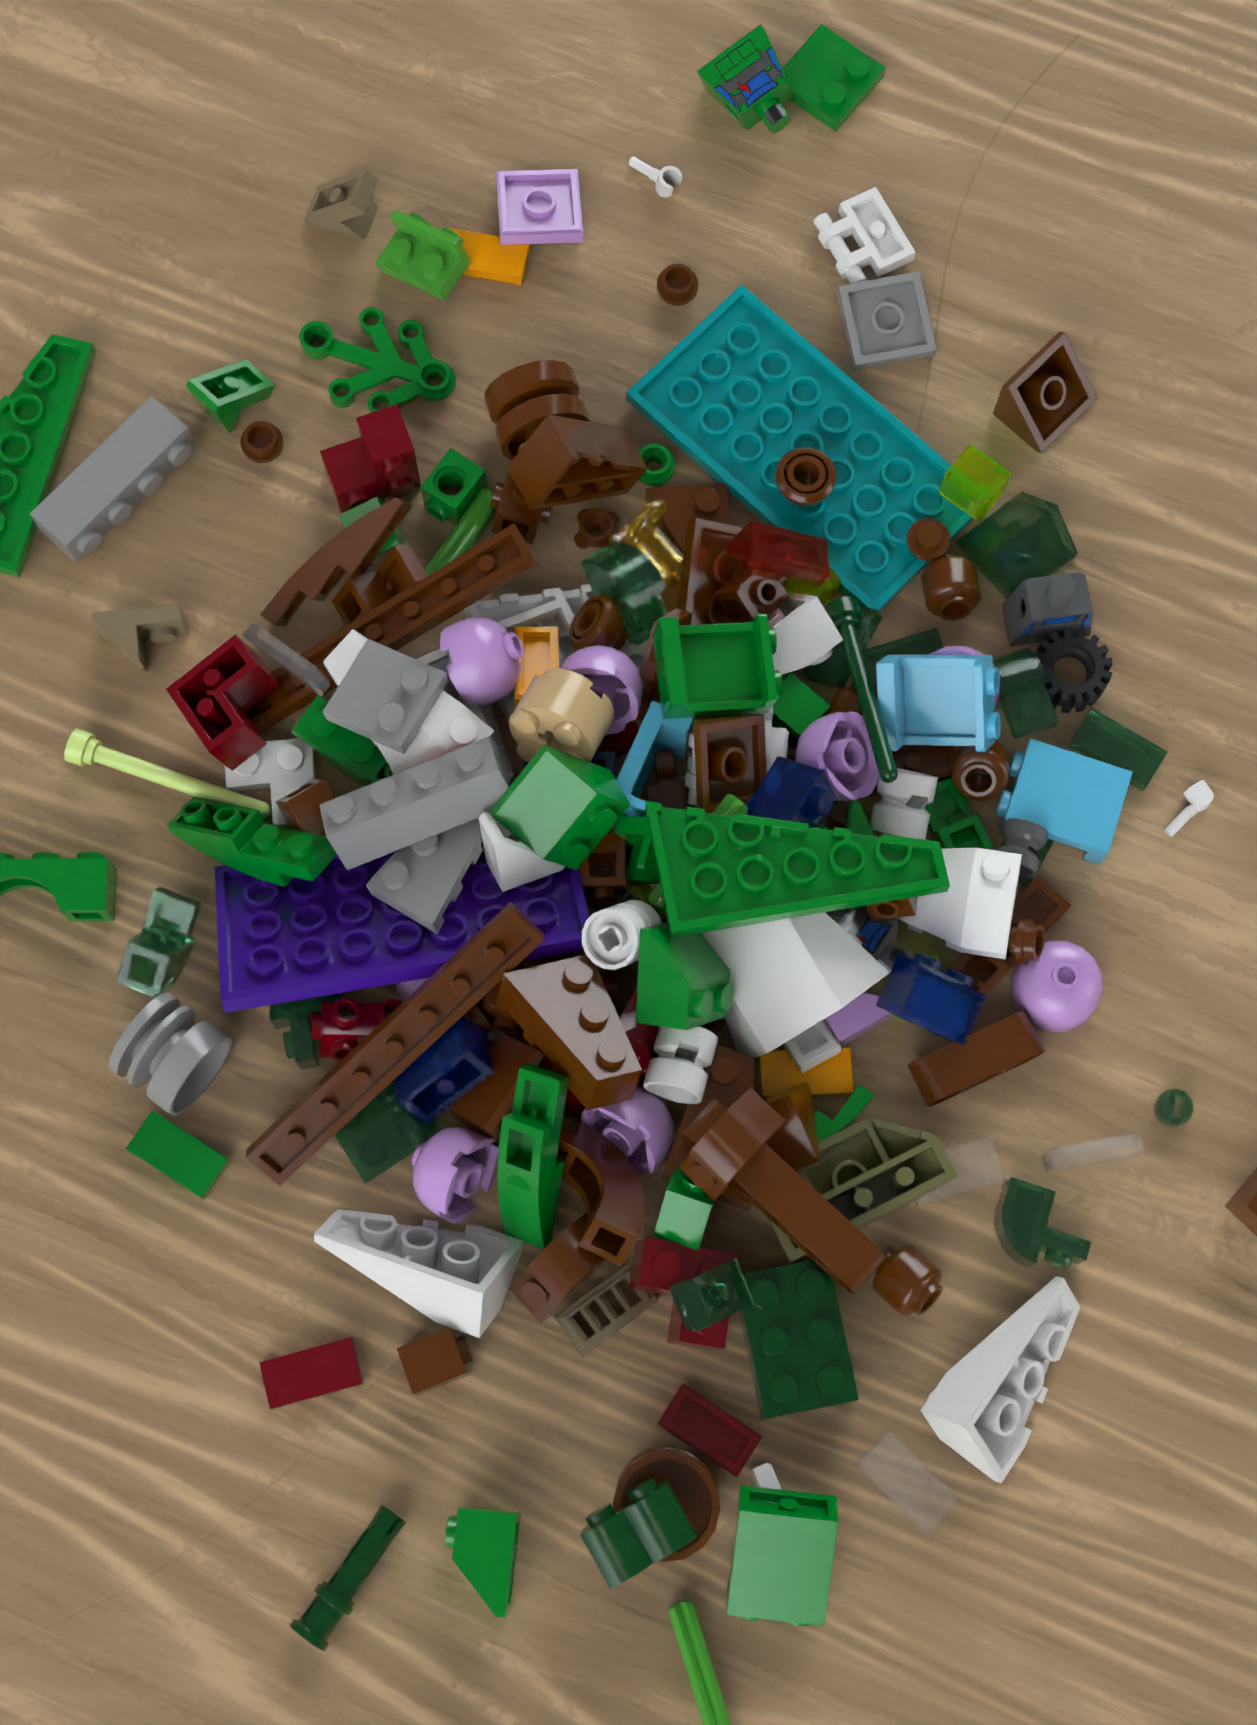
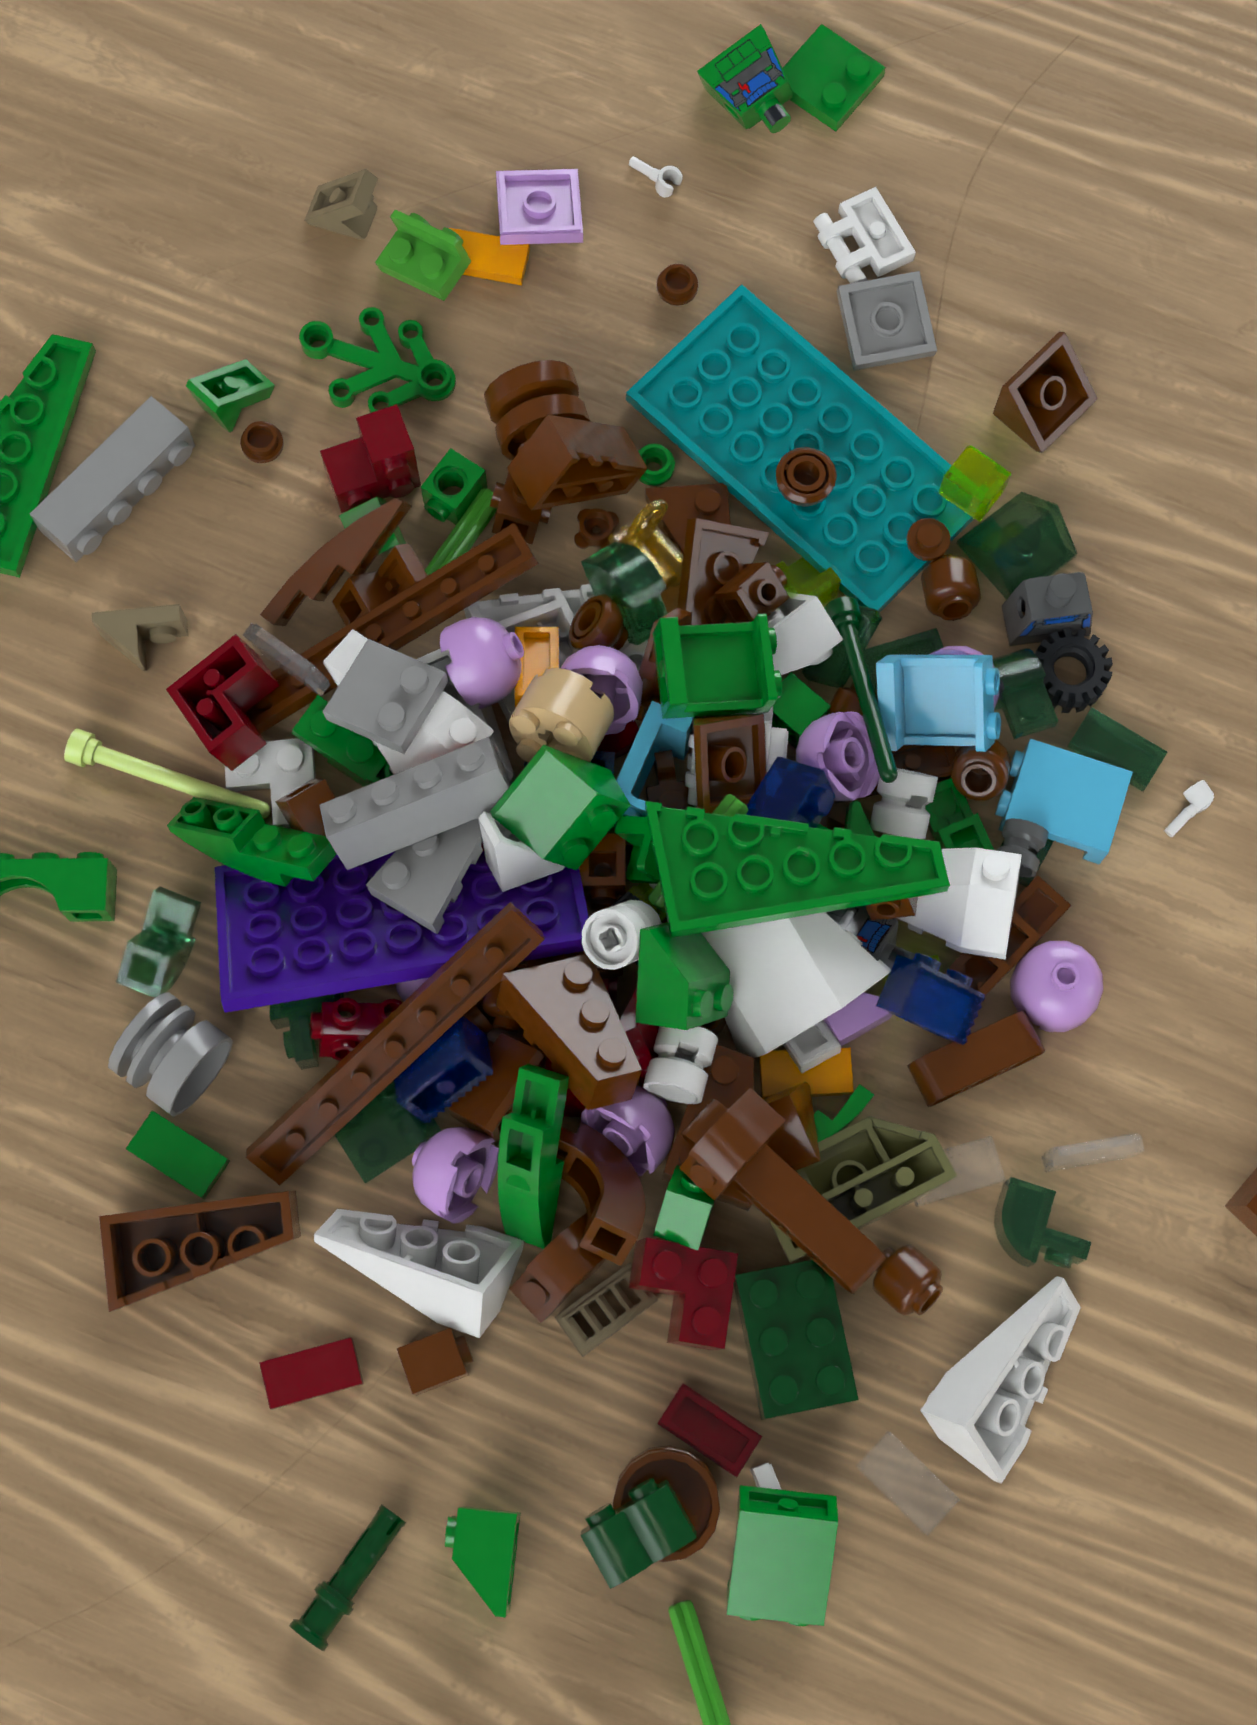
clear green slope [670,1258,755,1332] -> none
clear red panel [727,520,830,585] -> none
reddish brown plate [1008,919,1045,965] -> none
clear green hinge [1154,1089,1194,1127] -> none
none -> reddish brown wedge [99,1190,301,1312]

